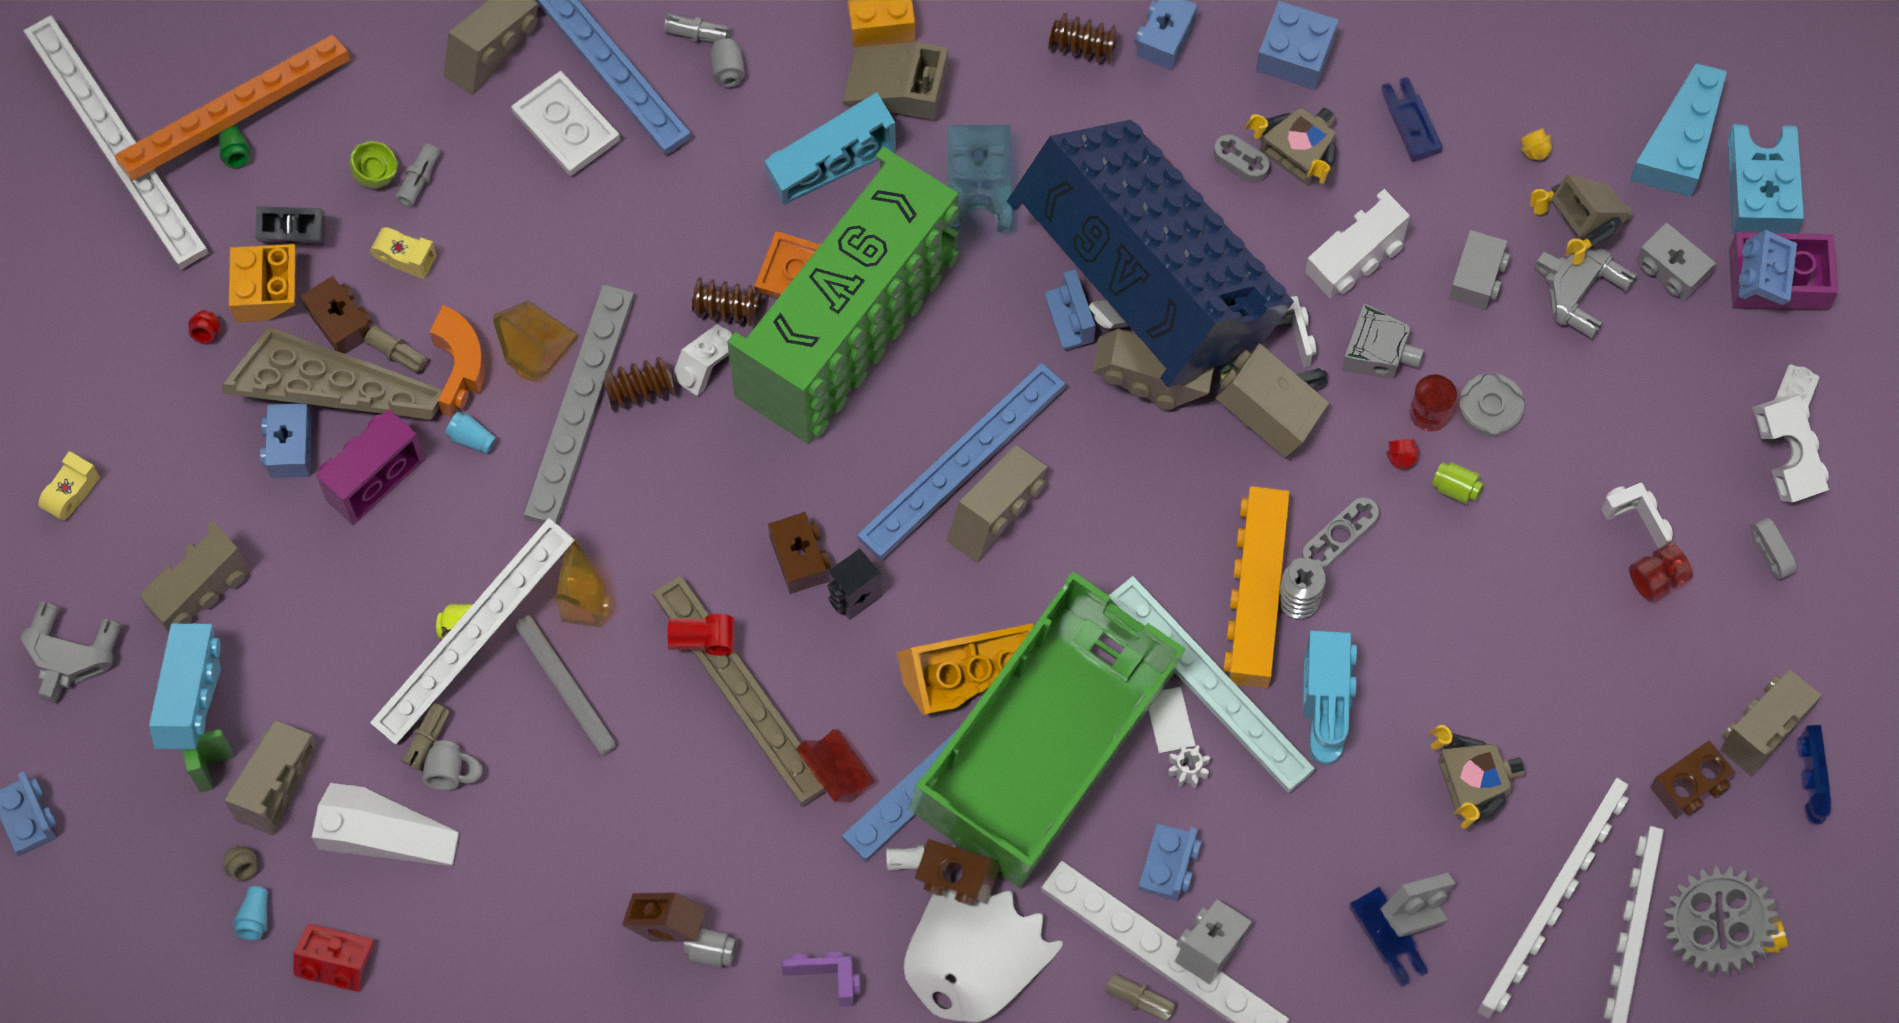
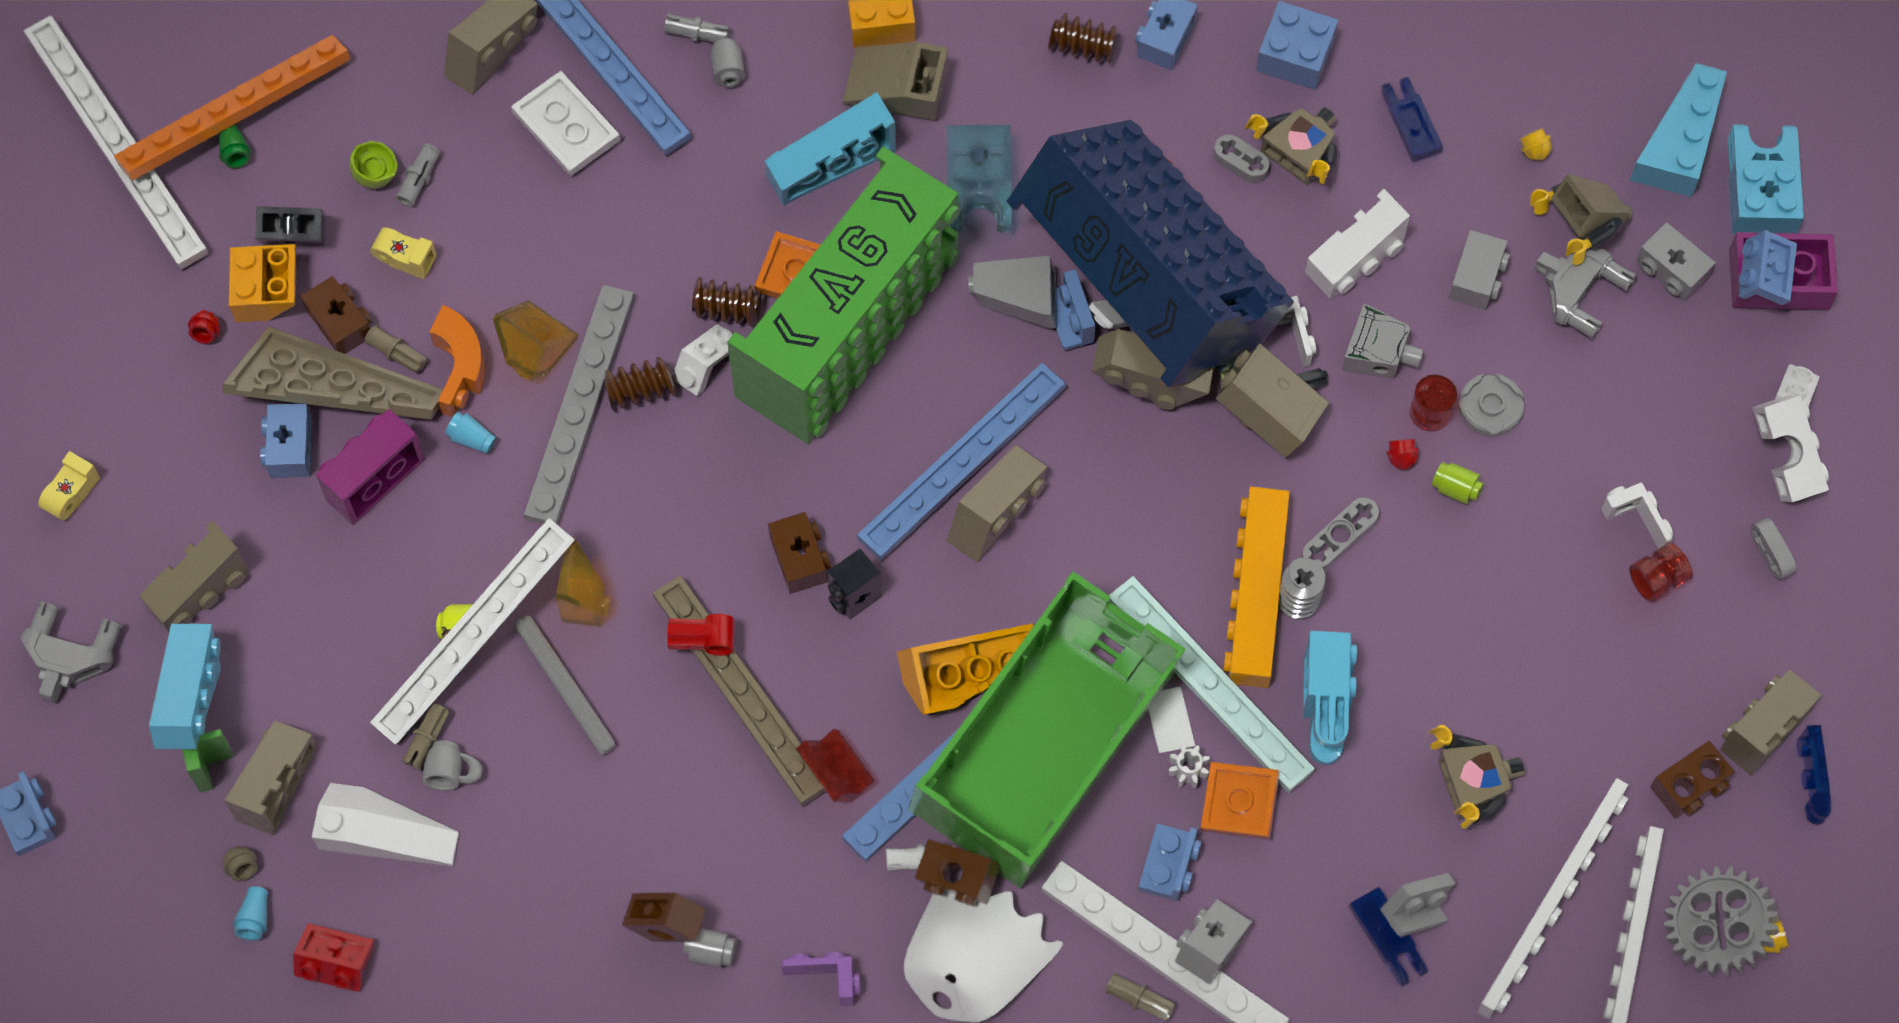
none -> light grey slope [968,256,1057,328]
none -> orange plate [1200,762,1280,839]

